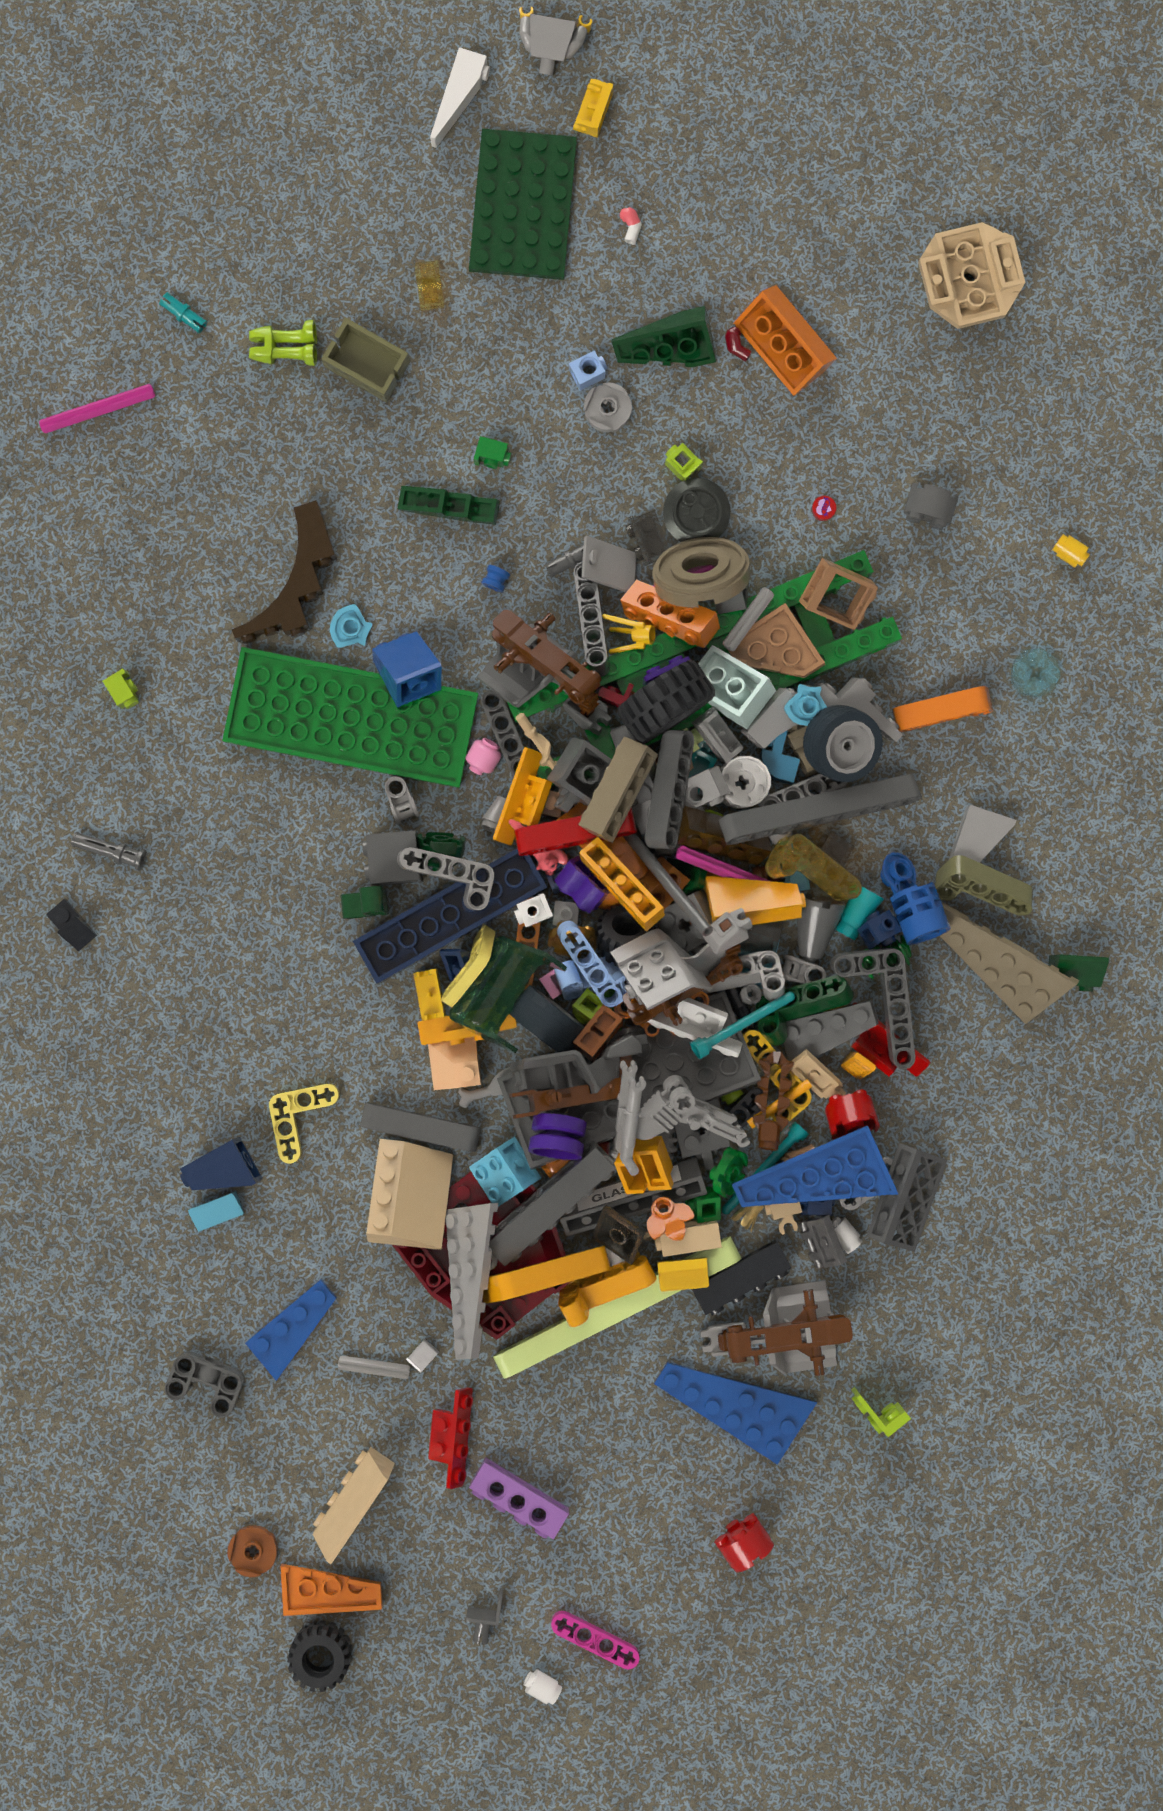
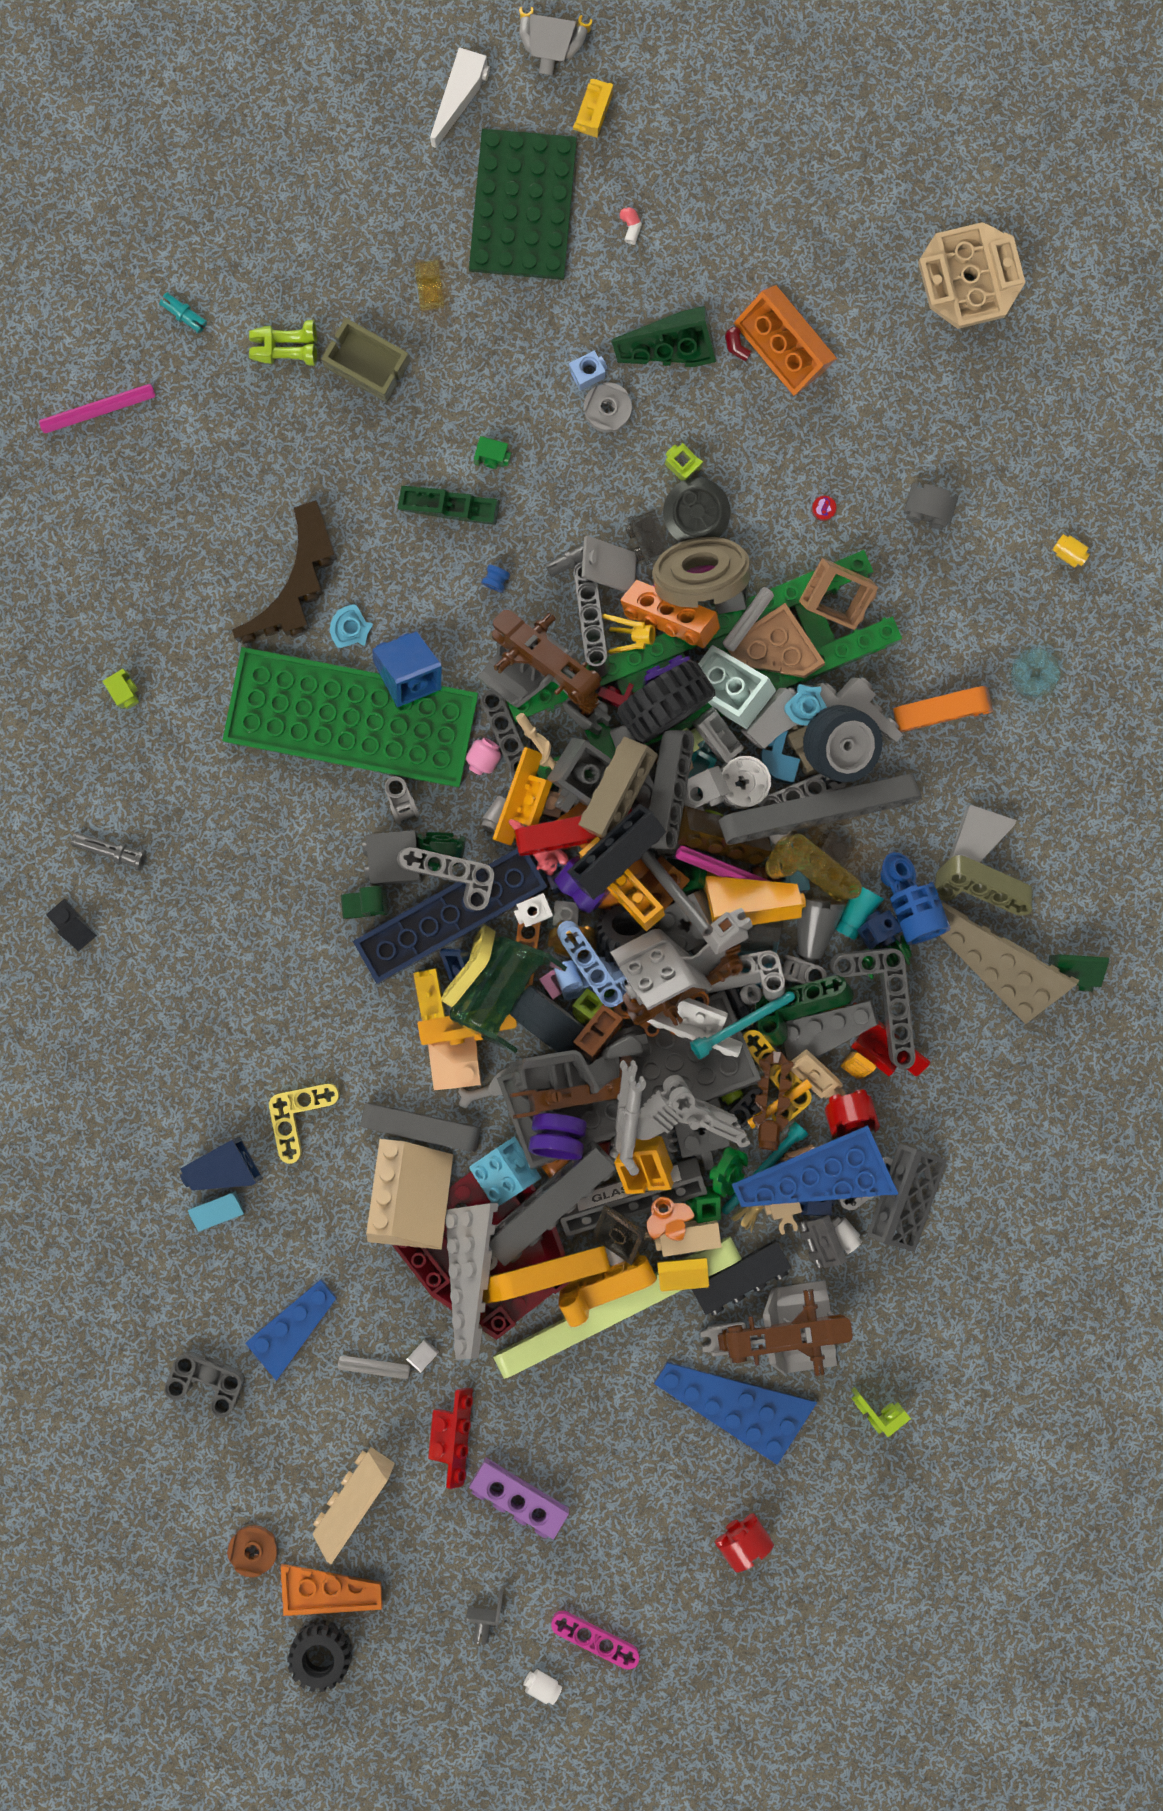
none -> black brick [567,804,666,900]

